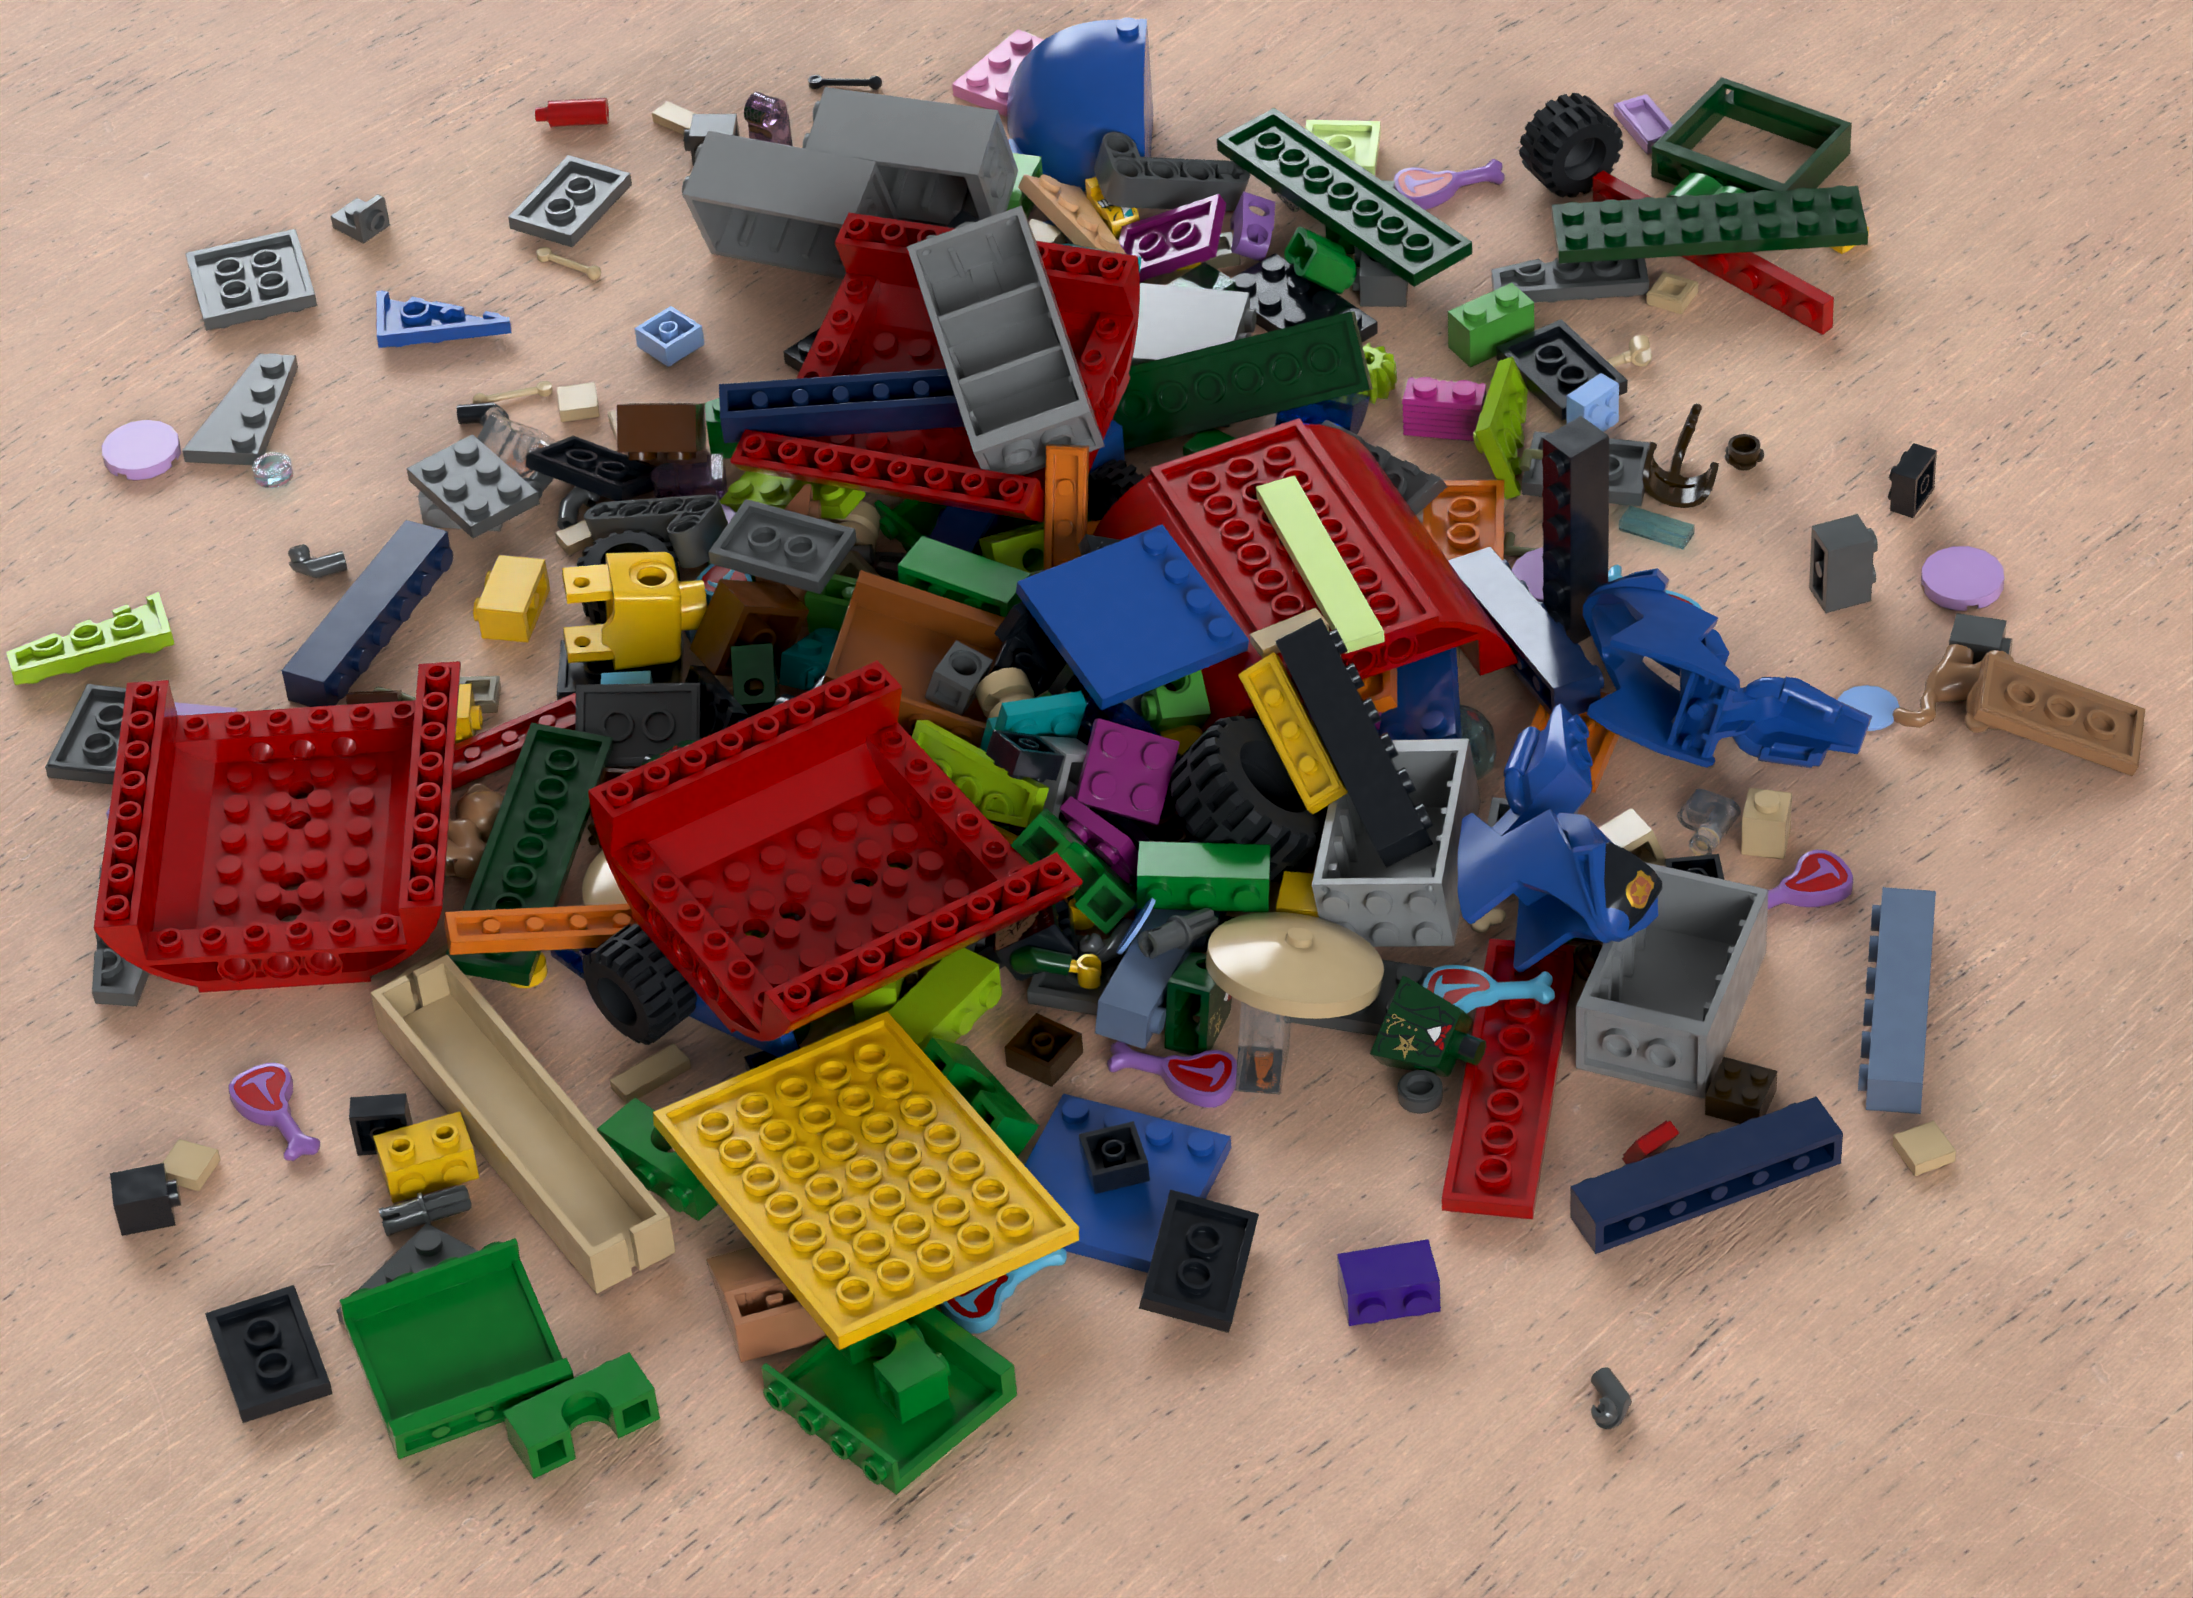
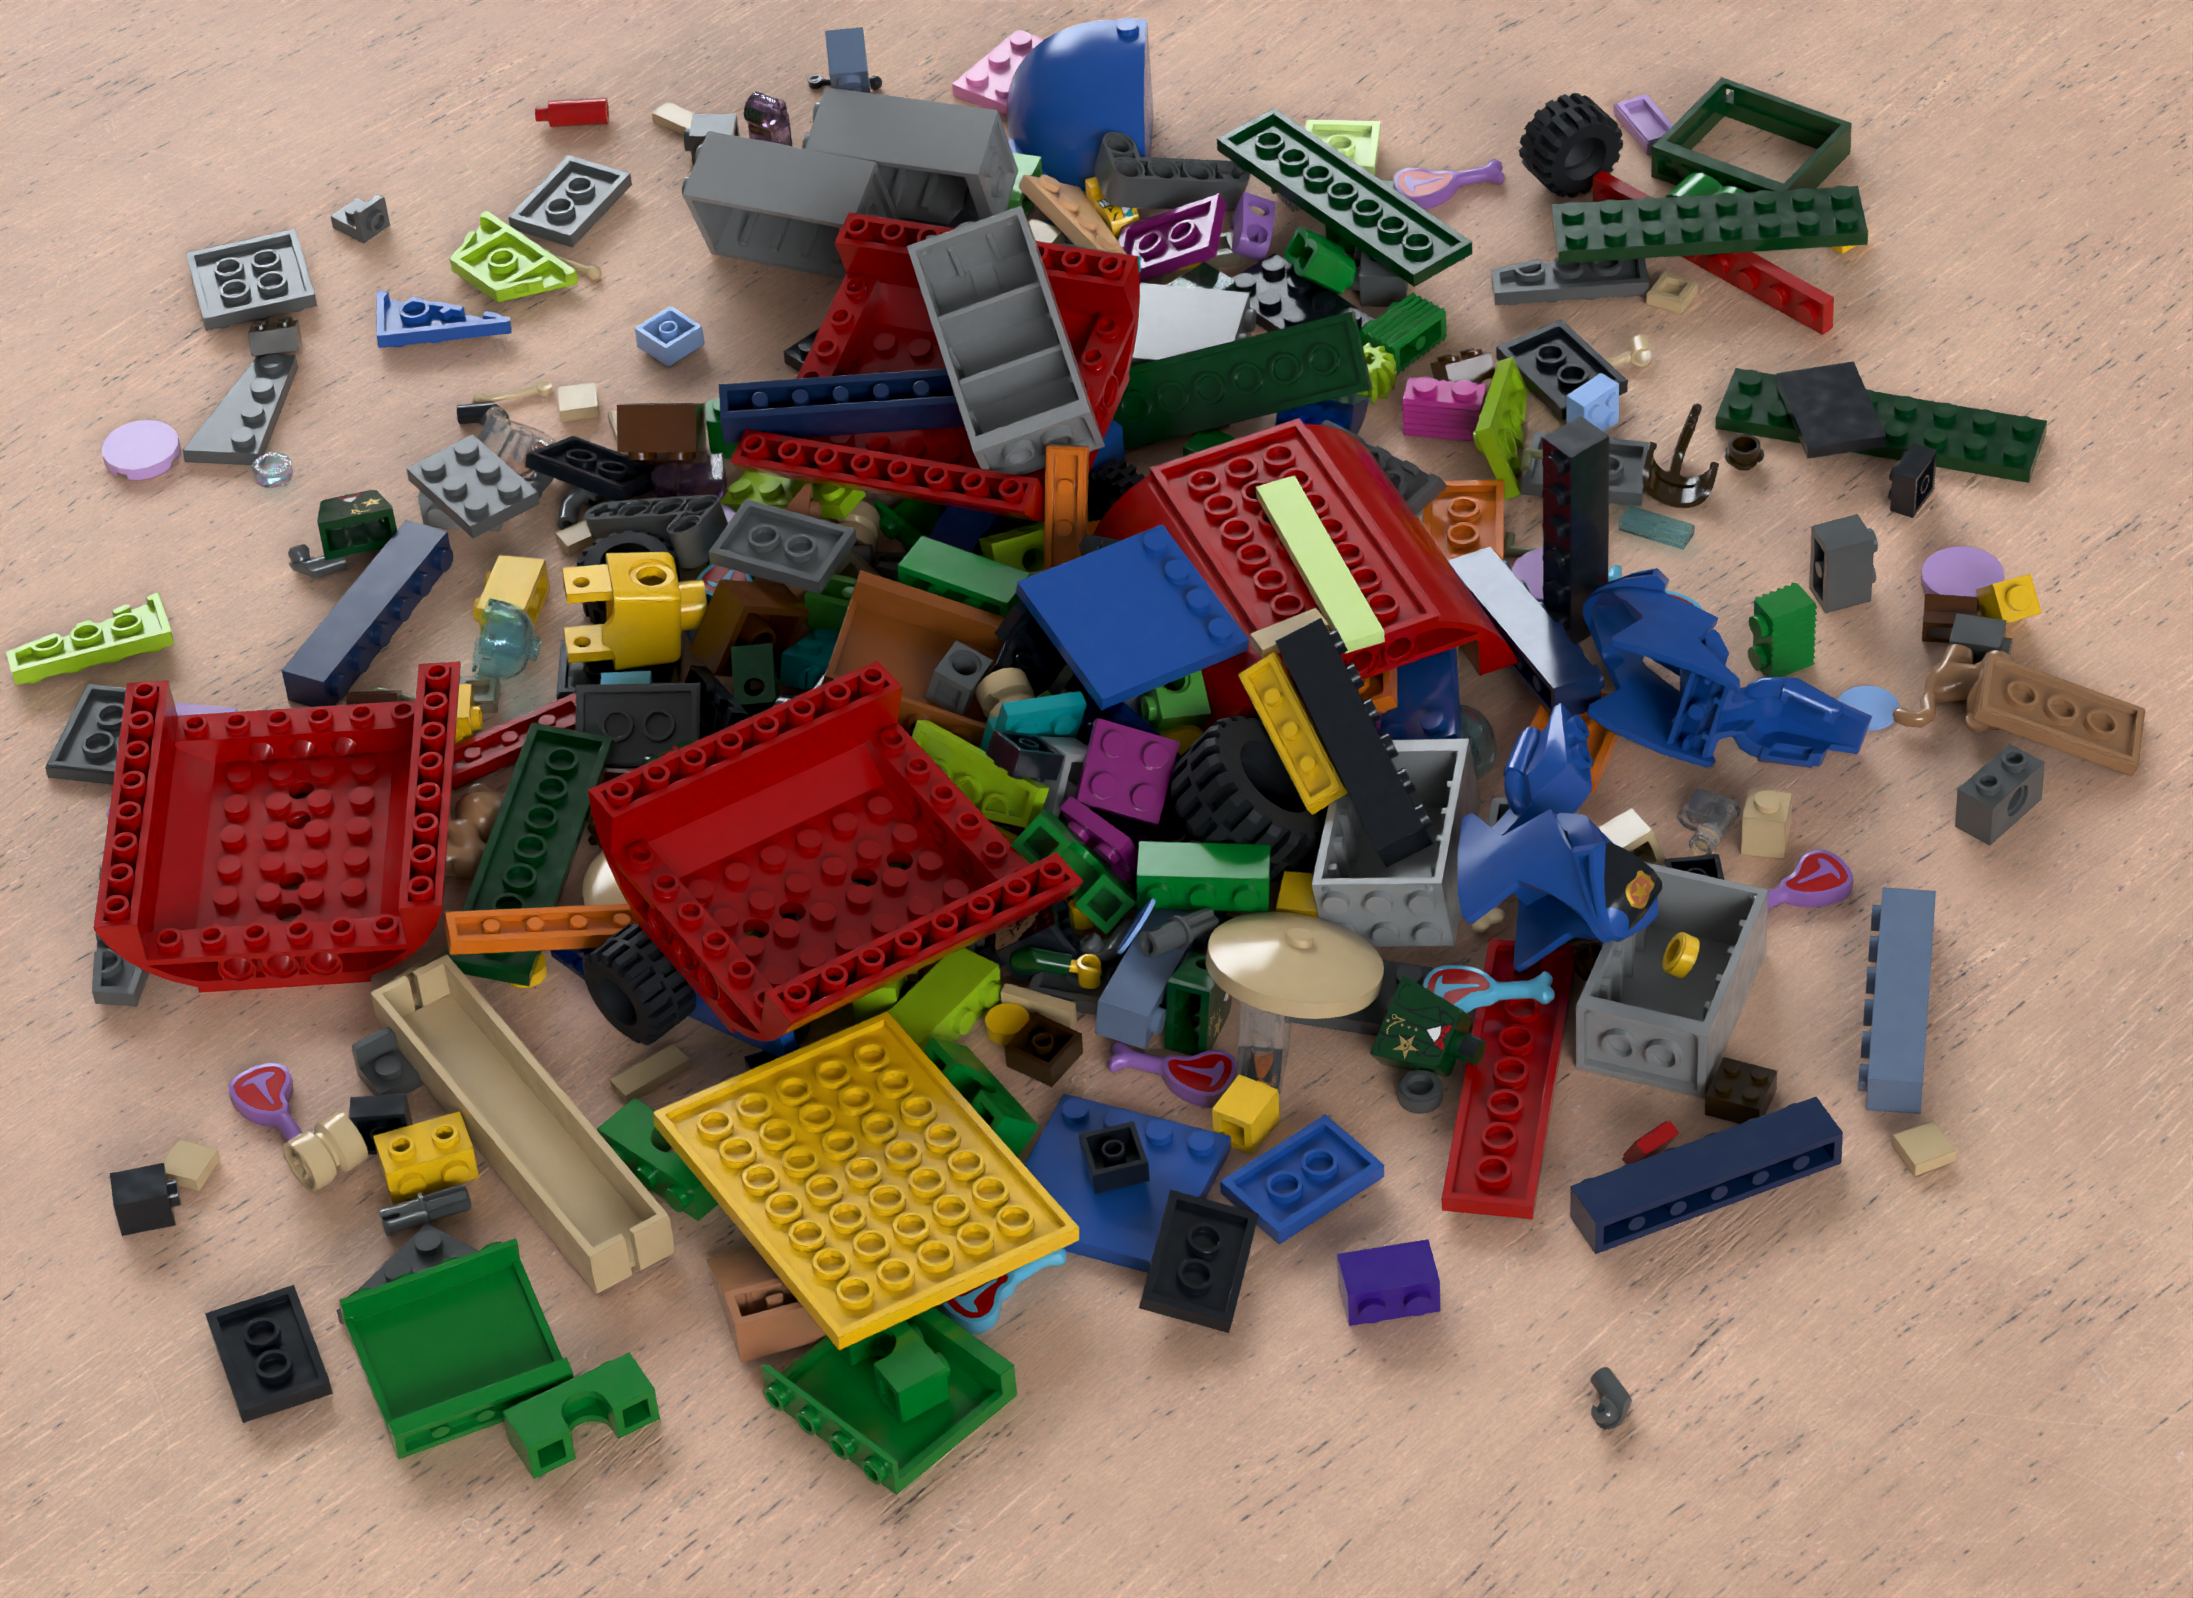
bright green brick [1448,283,1534,367] -> none
none -> piece [248,317,302,356]
none -> tan wheel [283,1111,369,1193]
none -> dark green torso [317,490,397,560]
none -> dark grey bracket [352,1027,421,1096]
none -> lime wing [449,211,578,303]
none -> clear light blue cylinder [472,598,541,682]
none -> sand blue brick [825,27,871,93]
none -> yellow tile [985,1003,1029,1045]
none -> tan piece [1000,983,1077,1029]
none -> yellow brick [1212,1074,1280,1156]
none -> blue plate [1220,1114,1384,1245]
none -> green brick [1360,292,1447,375]
none -> piece [1430,348,1495,383]
none -> yellow tile [1662,932,1700,979]
none -> dark green plate [1715,368,2047,483]
none -> green brick [1748,582,1817,677]
none -> black tile [1776,361,1886,459]
none -> reddish brown piece [1922,594,1978,643]
none -> dark grey brick [1955,743,2045,845]
none -> yellow brick [1976,573,2042,624]

